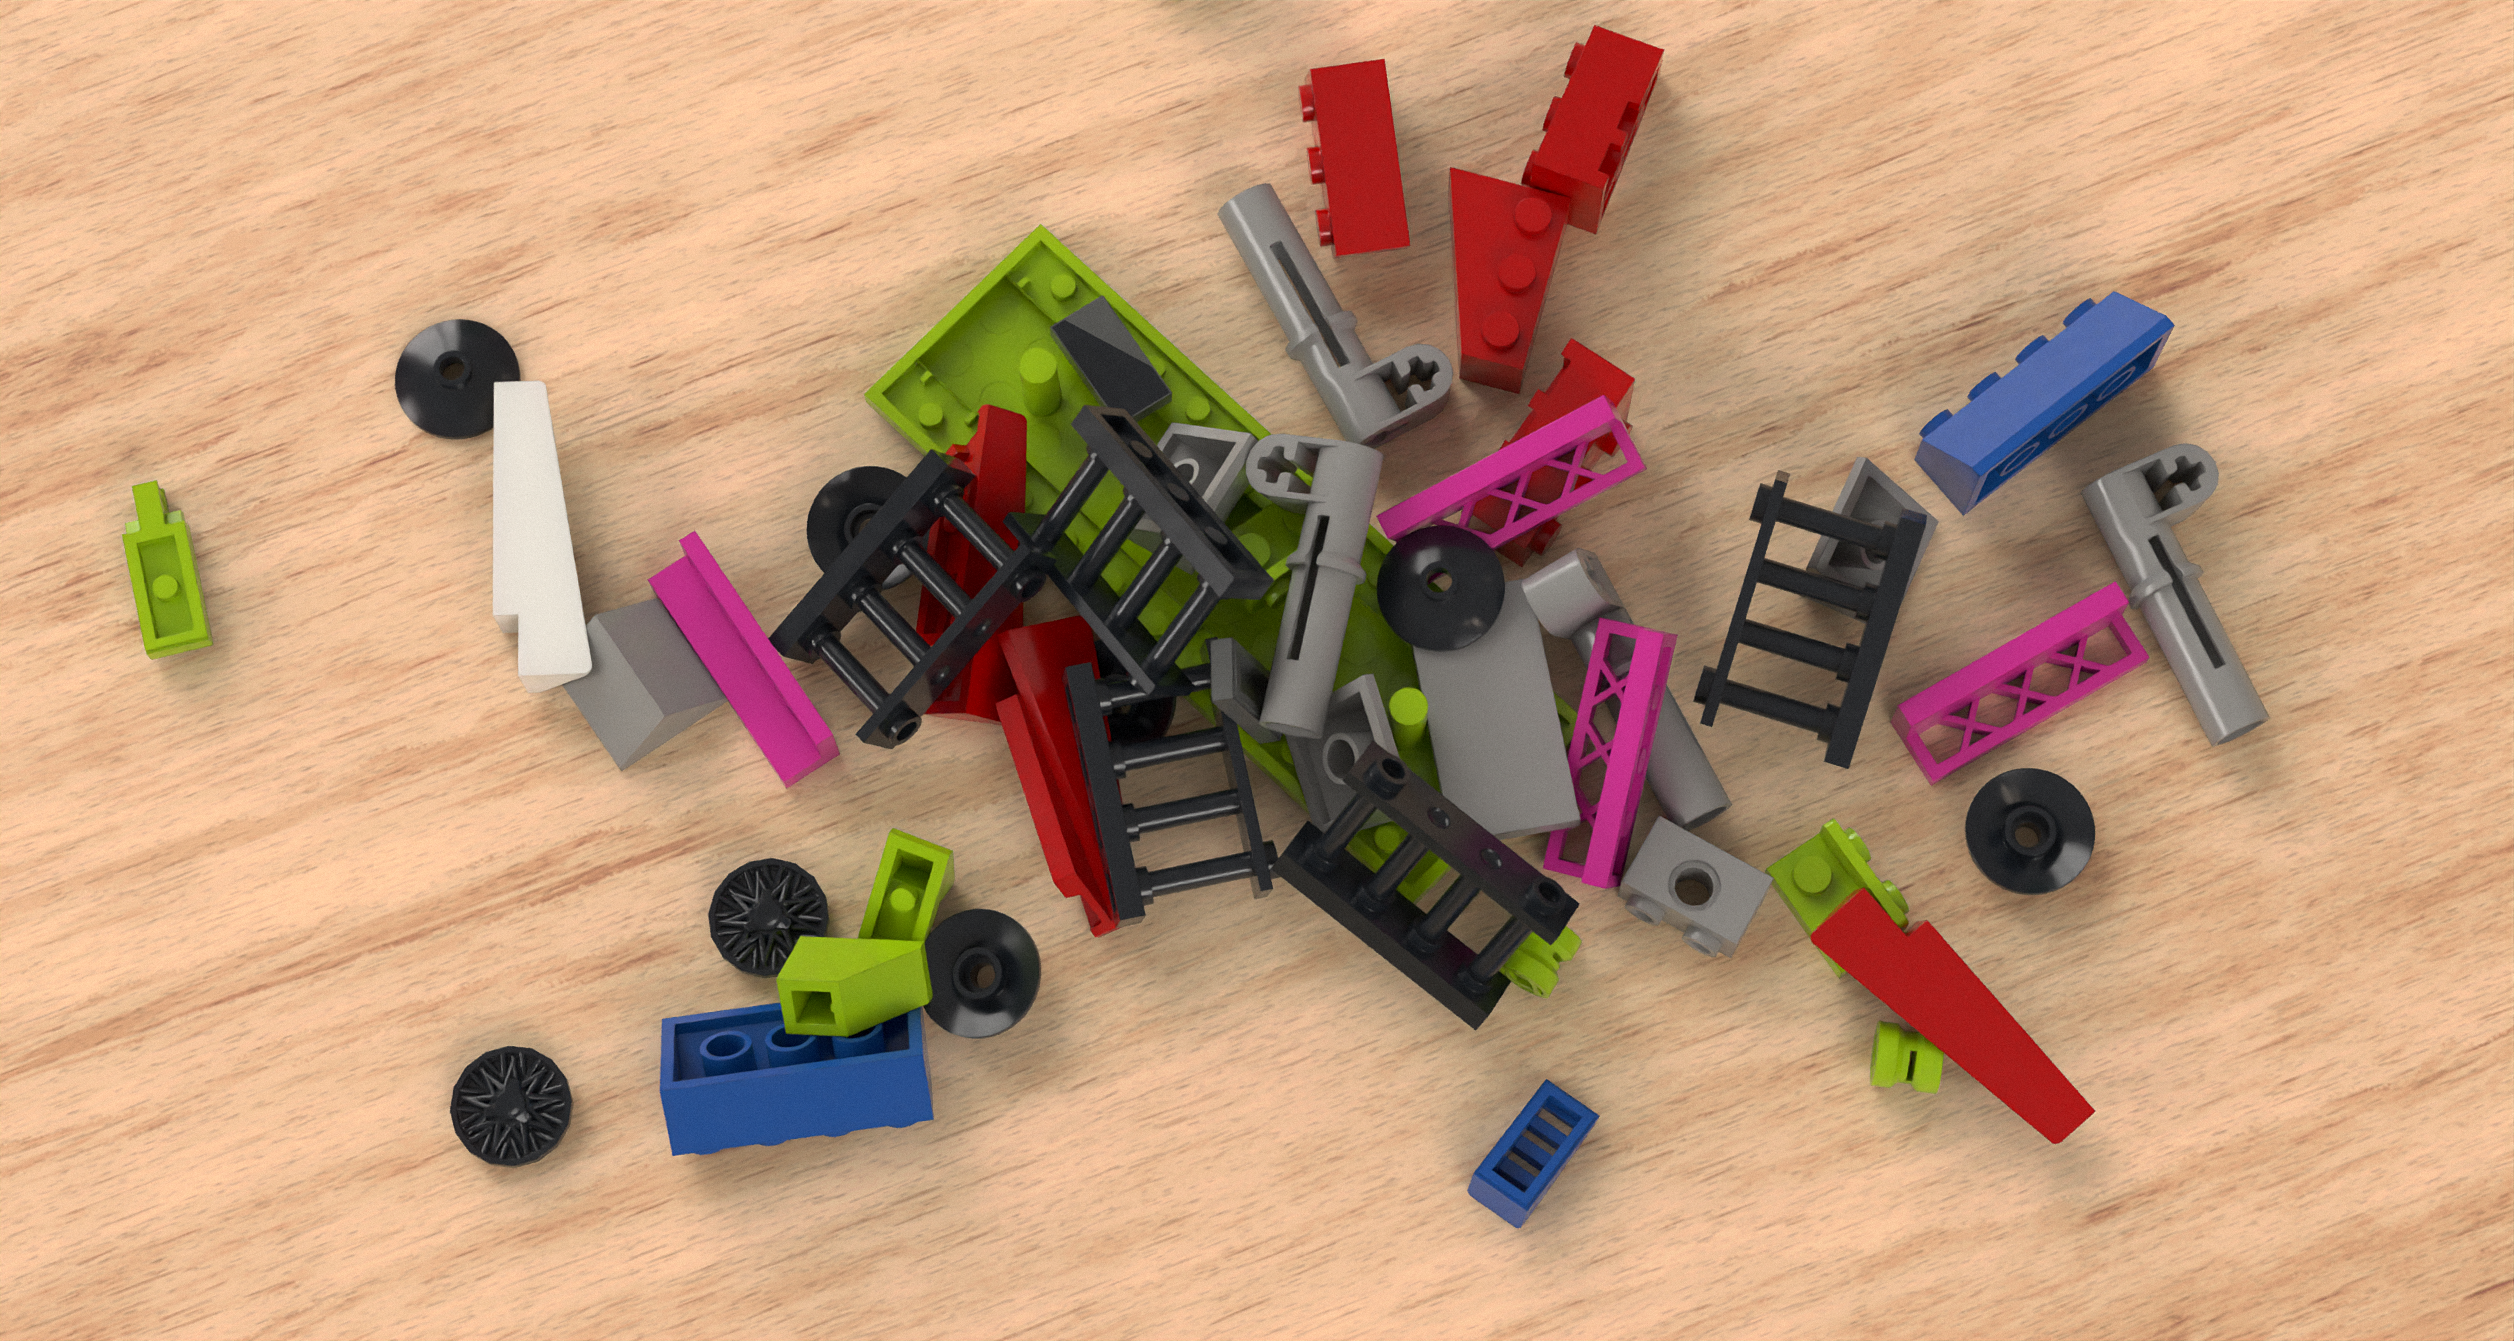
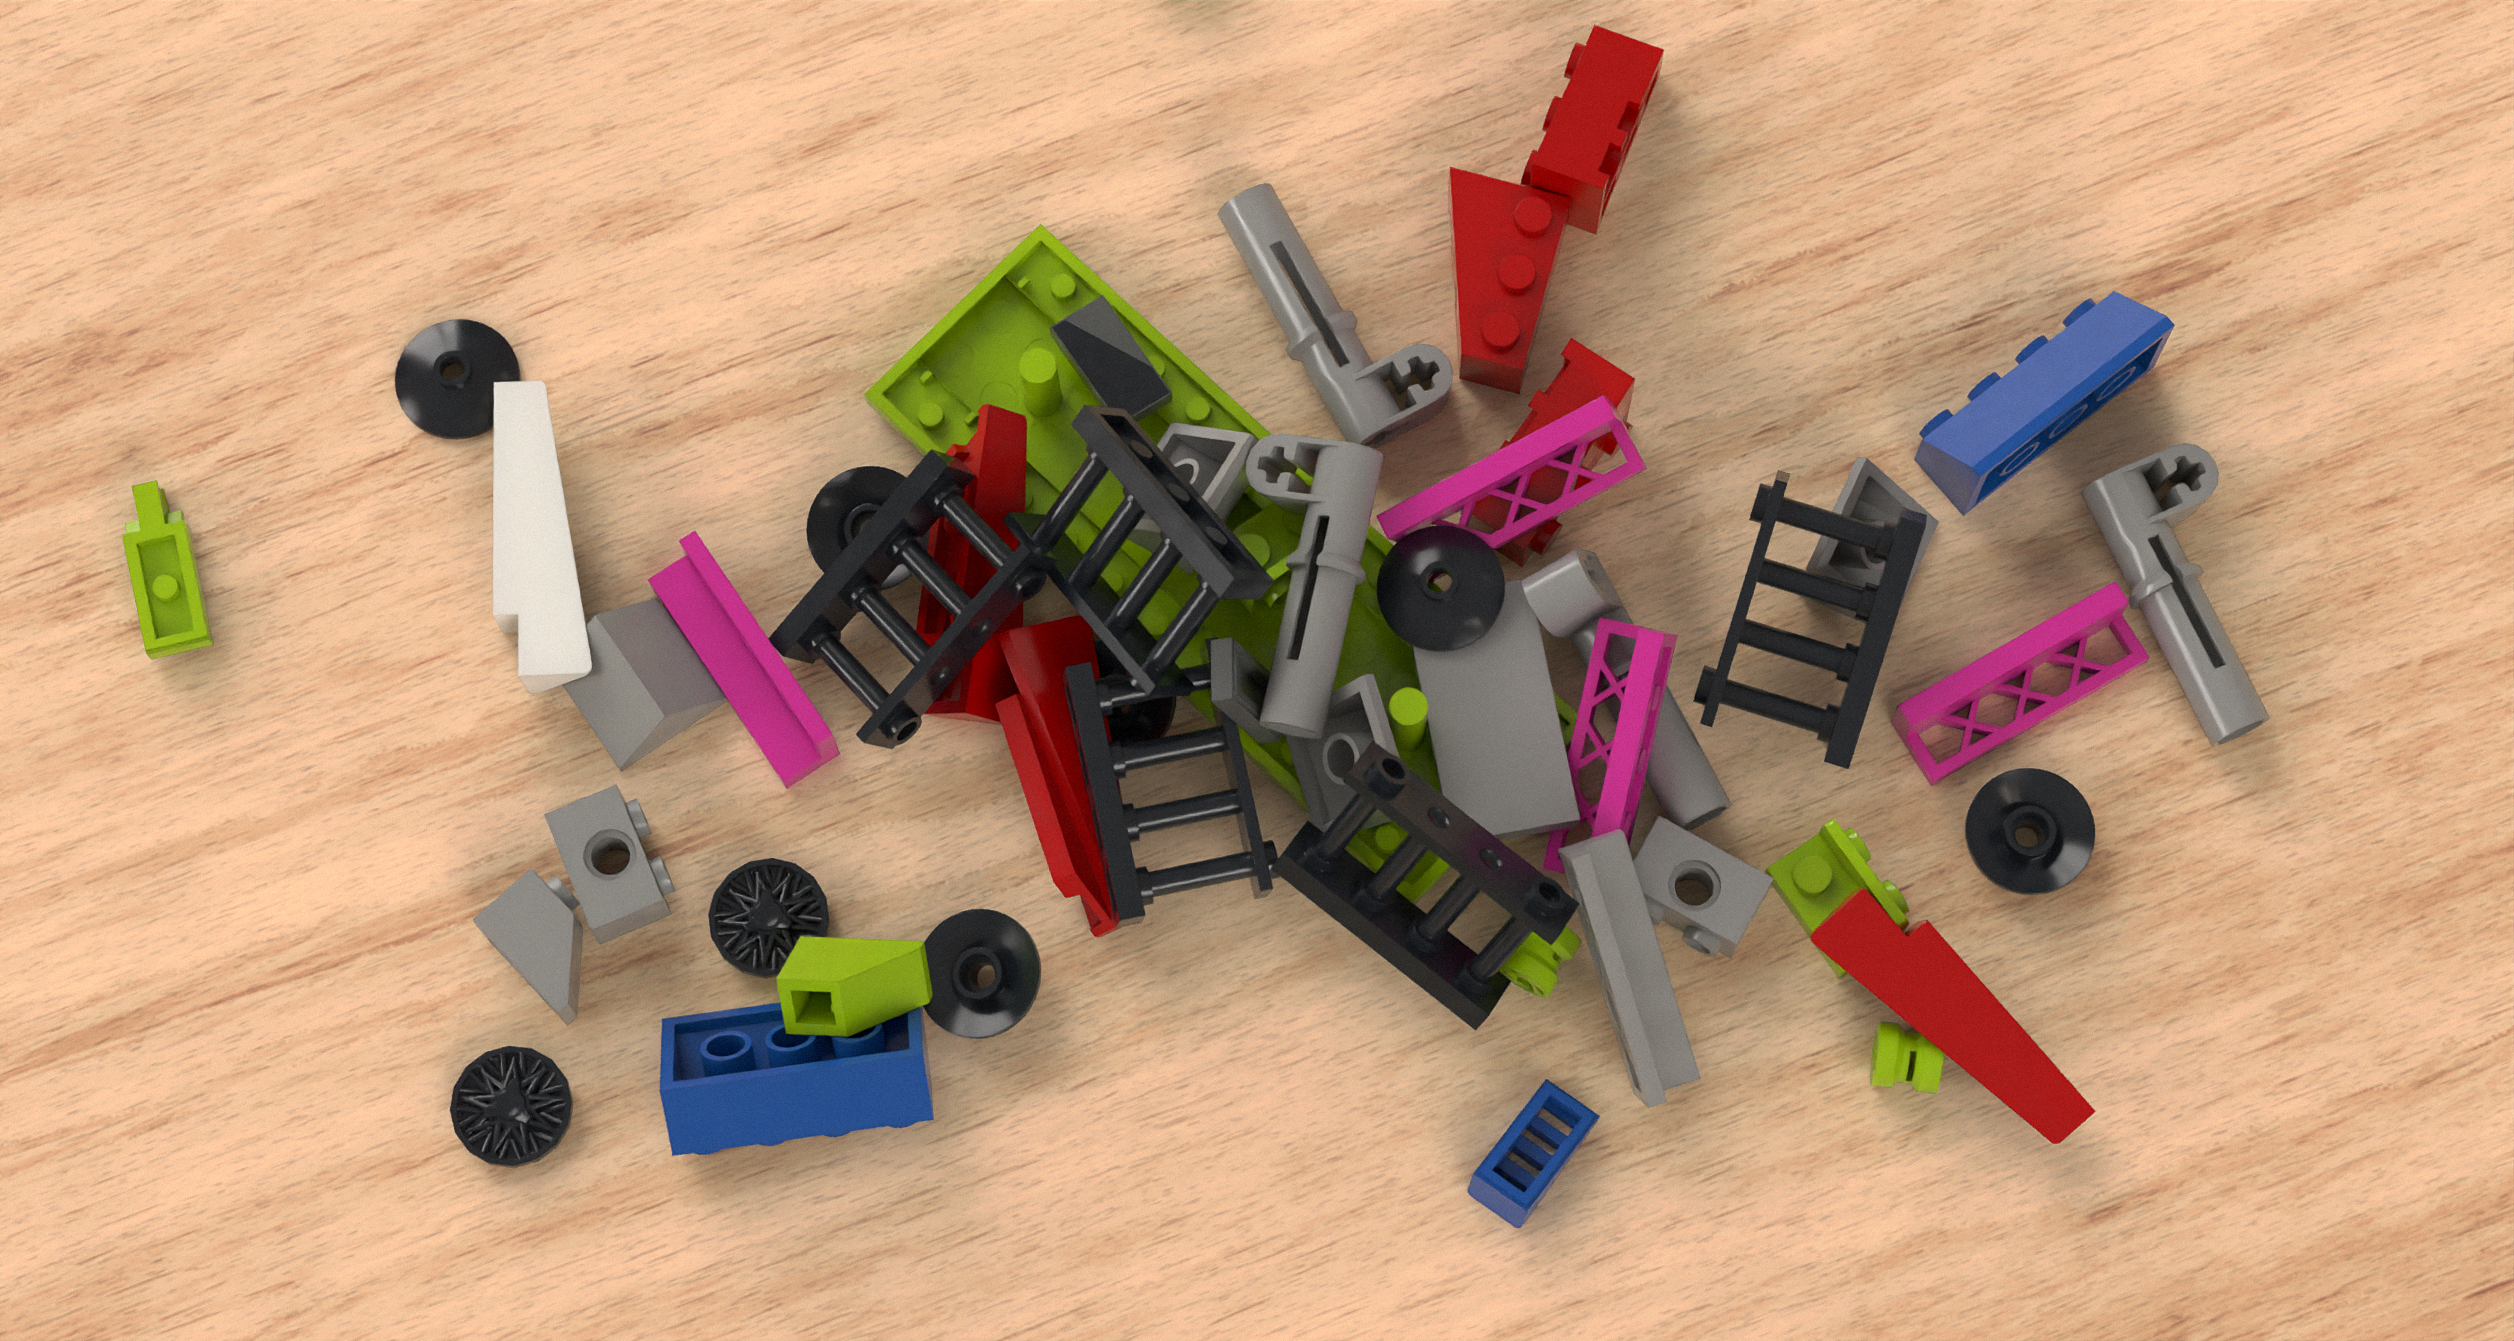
lime slope [857,828,955,943] -> none
red wedge [1298,59,1411,259] -> none
none -> light grey slope [473,868,583,1026]
none -> light grey brick [544,784,675,944]
none -> light grey fence [1558,829,1700,1108]

